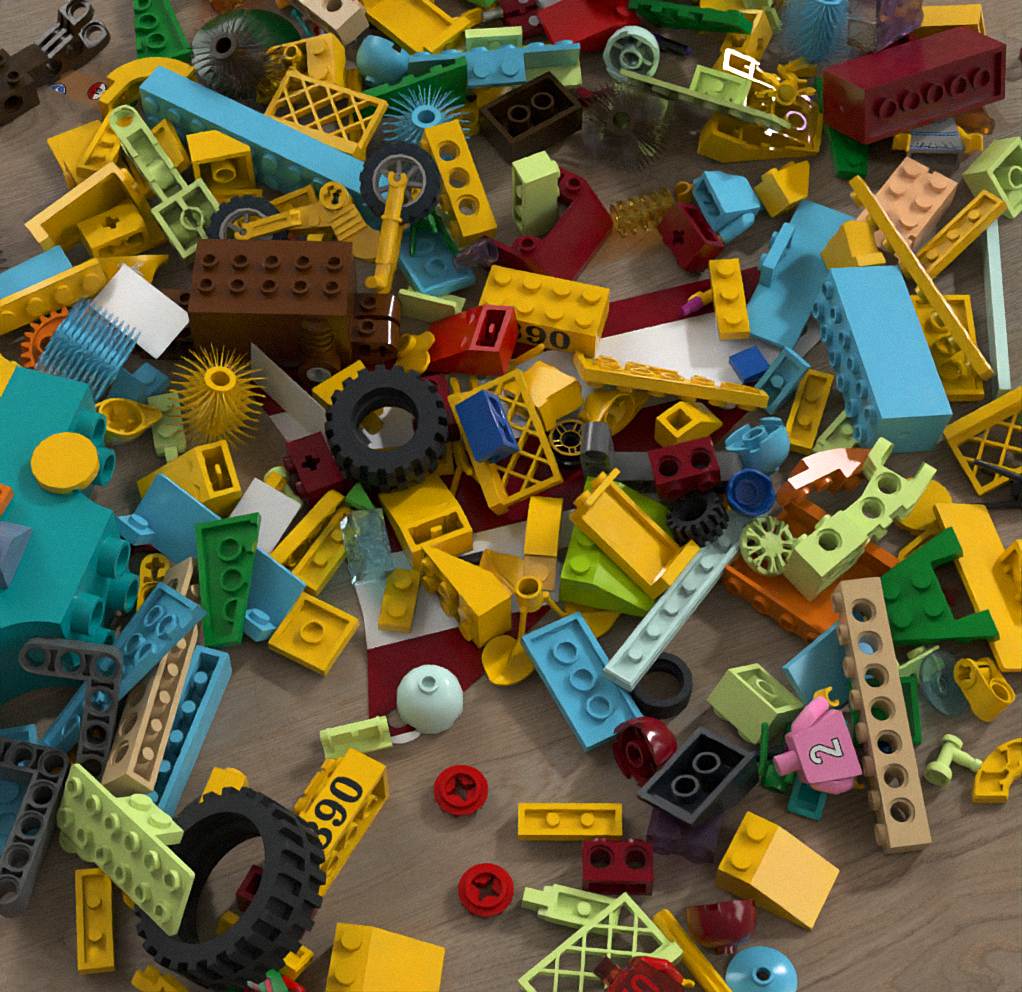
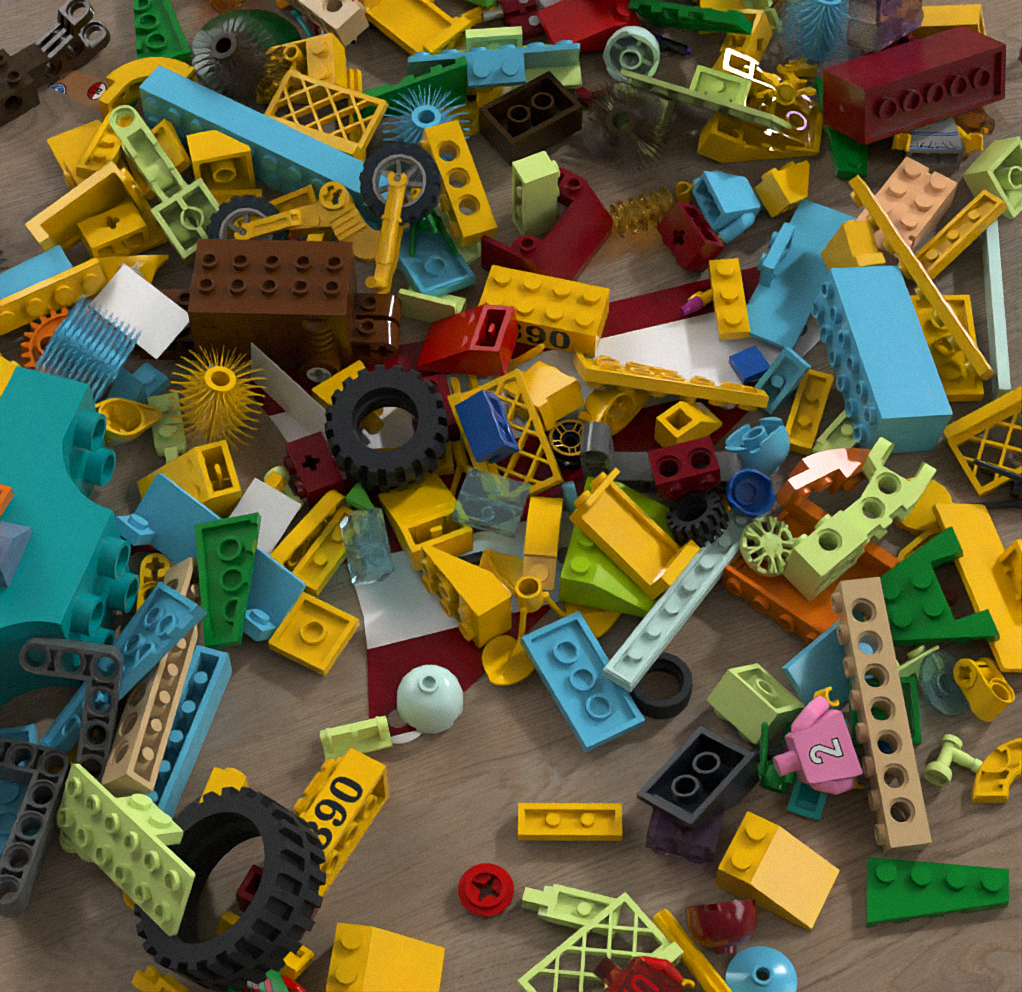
yellow tile [31,432,100,495] -> none
yellow plate [75,867,116,975] -> none
medium azure cylinder [356,35,410,88] -> none
yellow plate [378,567,422,634] -> none
yellow plate [392,331,435,374] -> none
red gear [433,765,488,818] -> none
cone [452,238,499,272] -> none
dark red brick [582,838,654,896] -> none
dark red cylinder [612,716,678,787] -> none
none -> clear light blue slope [452,468,531,539]
none -> medium azure tile [561,480,578,514]
none -> green wing [865,857,1009,928]

